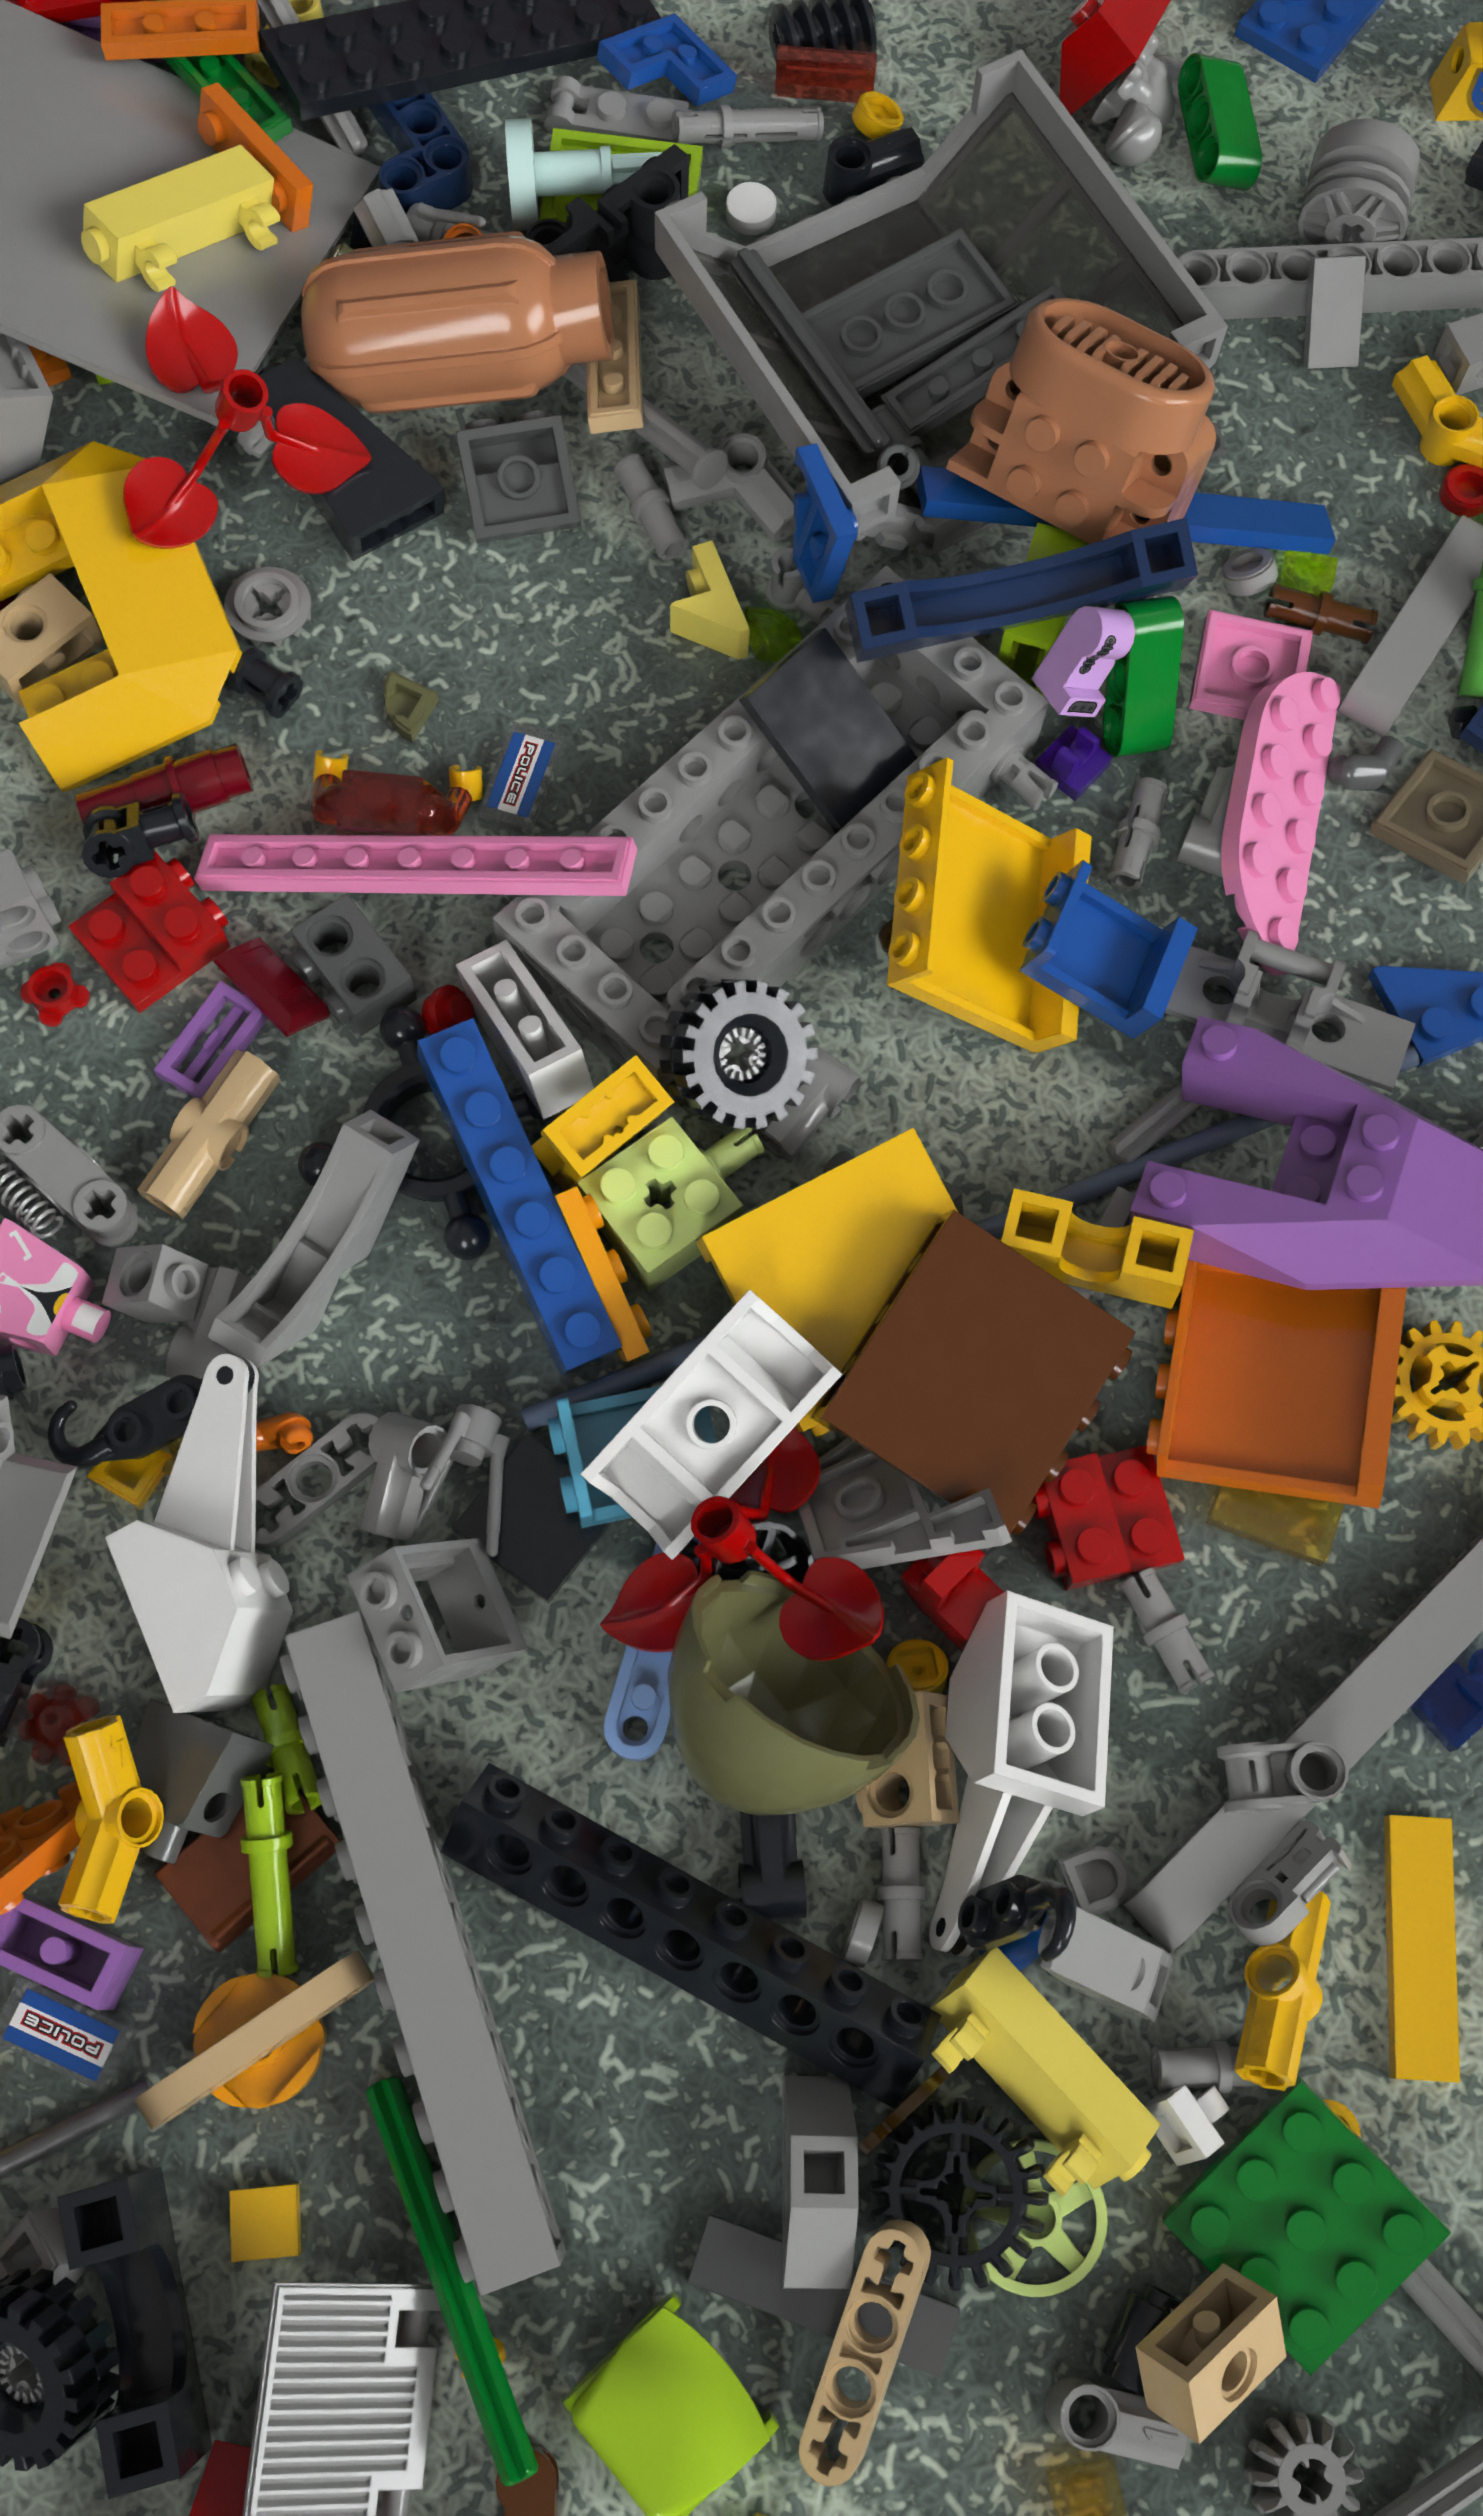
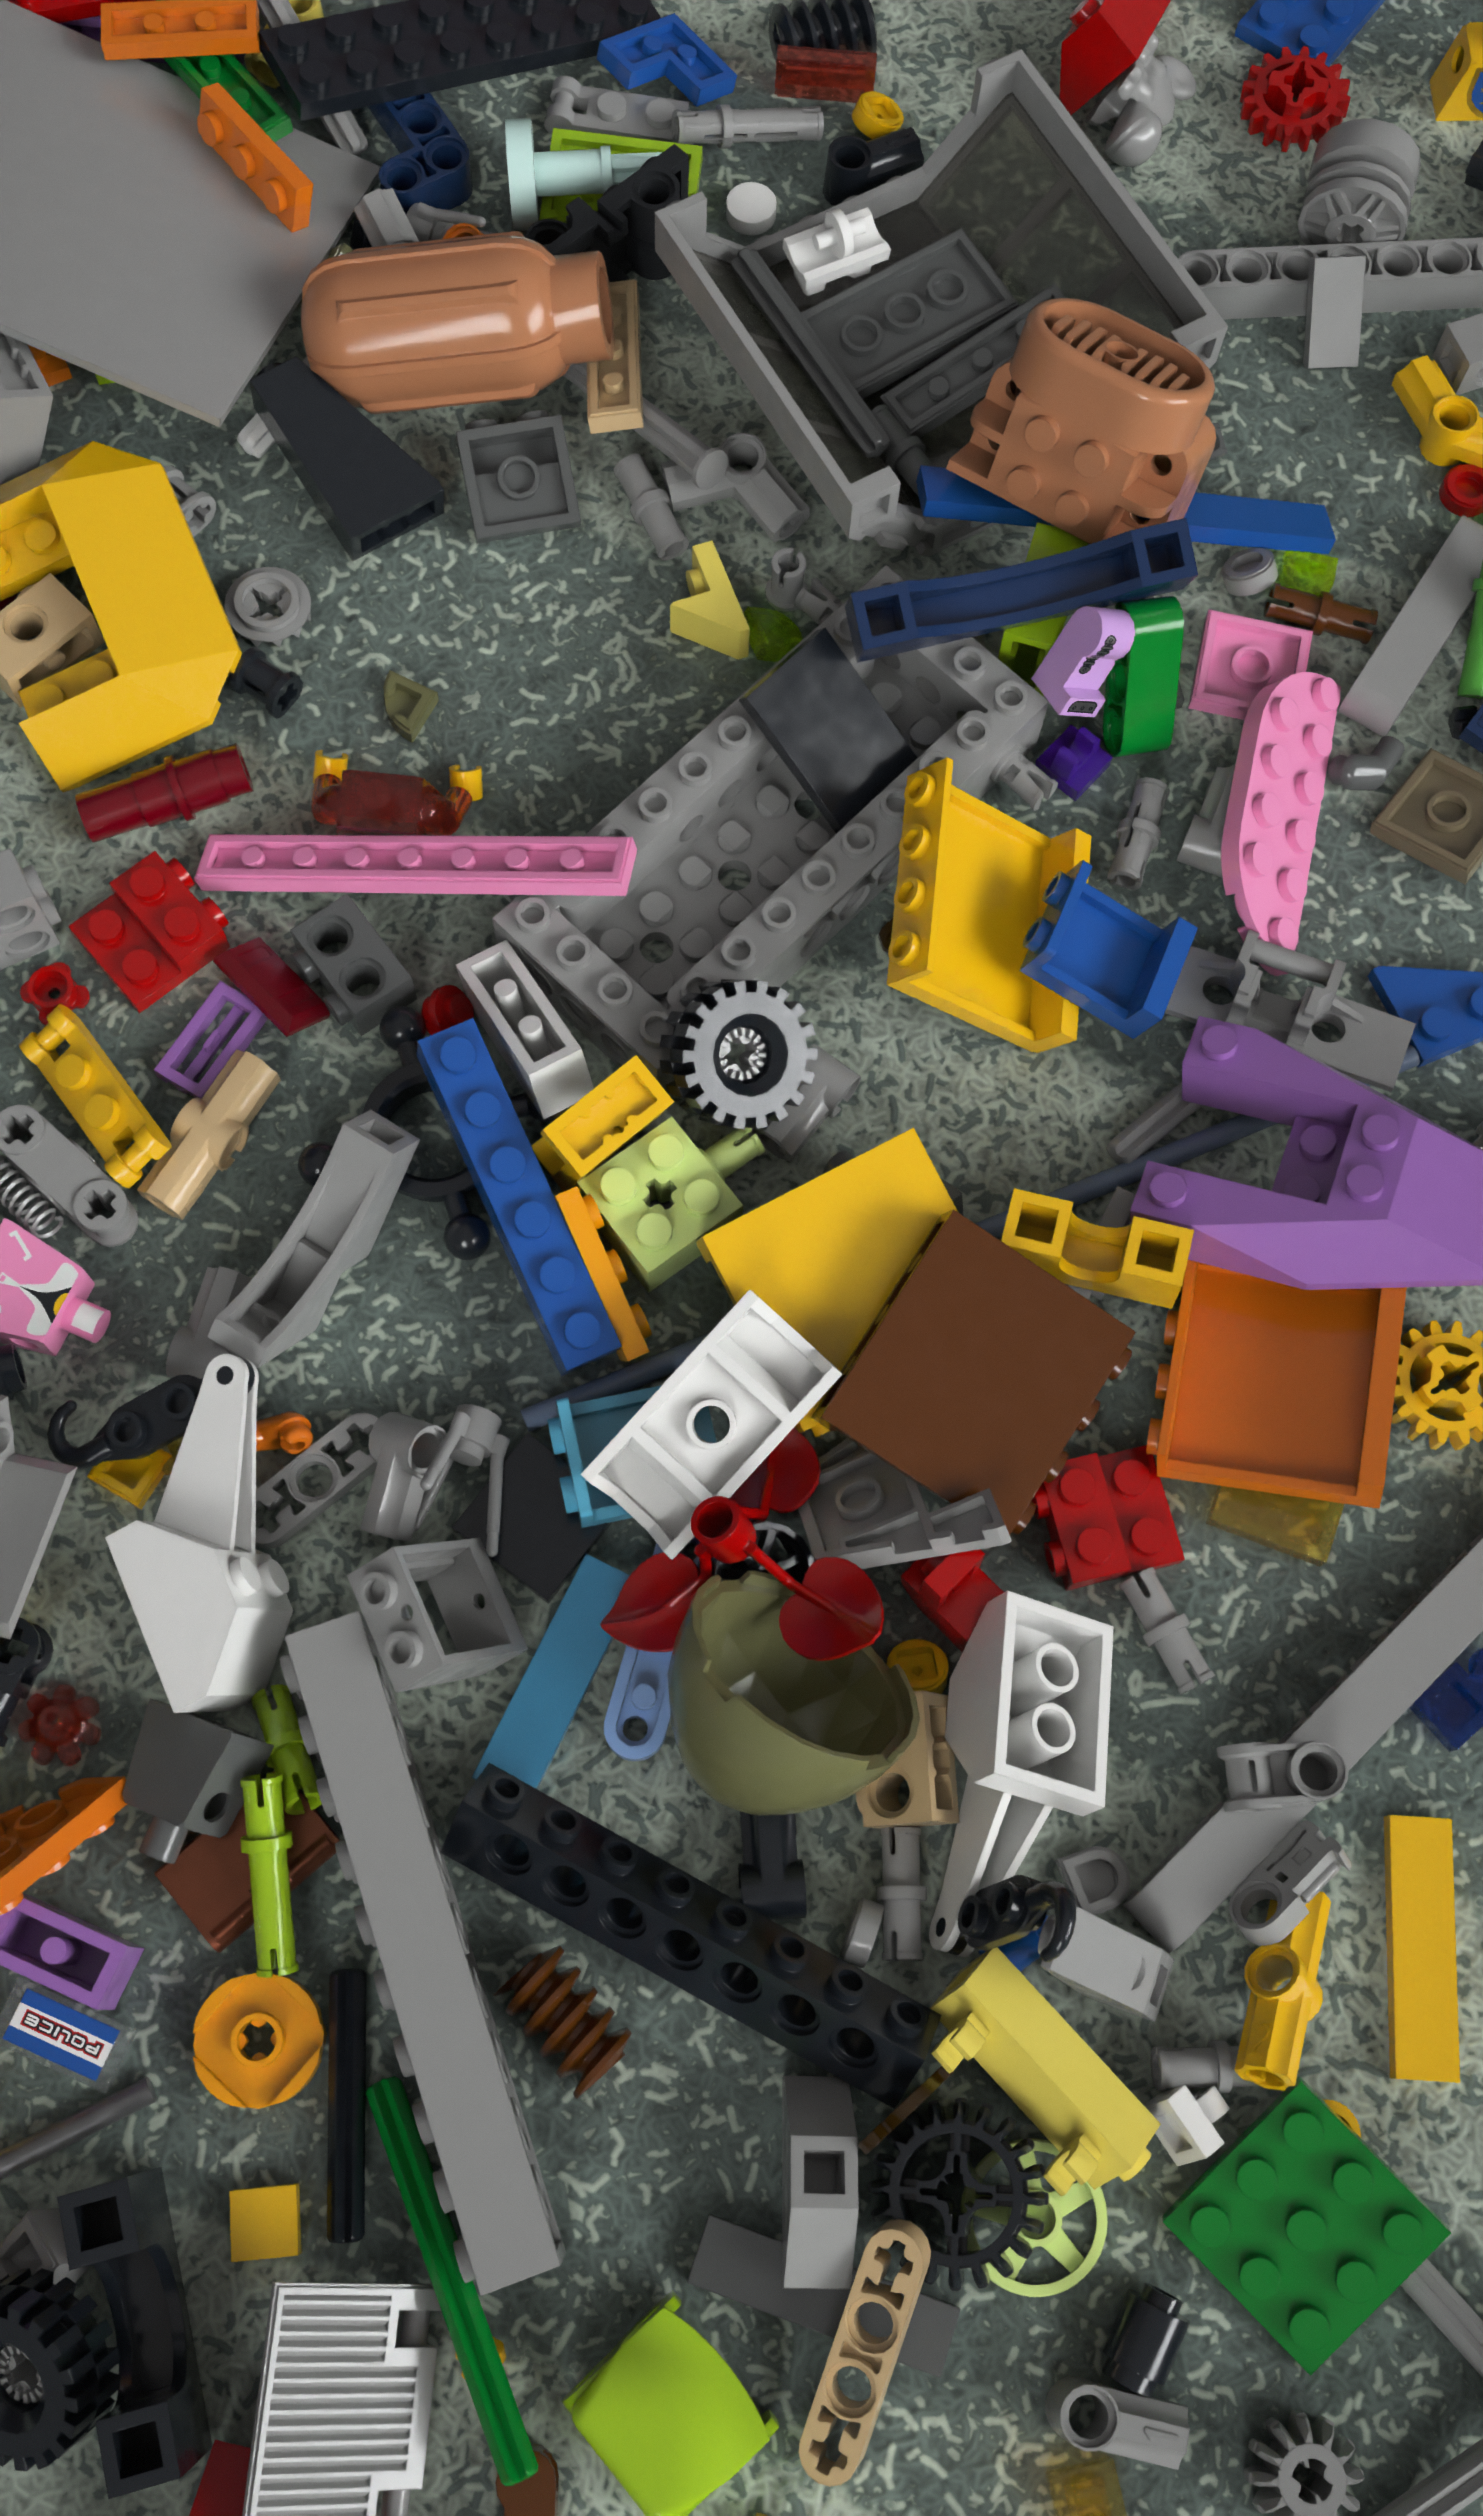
yellow piece [58,1715,164,1924] -> none
light yellow brick [81,145,280,292] -> none
black connector [82,791,199,878] -> none
light grey brick [102,1244,208,1323] -> none
red plant [123,286,372,549] -> none
tan beam [134,1950,374,2131] -> none
tile [477,721,565,836] -> none
blue wing [793,443,858,603] -> none
dark grey pin [877,444,920,490] -> none
tan brick [1135,2263,1286,2444] -> none
green beam [1177,53,1262,191] -> none
none -> yellow plate [19,1004,172,1189]
none -> black axle [327,1968,366,2244]
none -> dark azure tile [472,1554,630,1790]
none -> reddish brown piece [493,1945,632,2099]
none -> white hips [782,207,891,296]
none -> red gear [1240,46,1351,153]

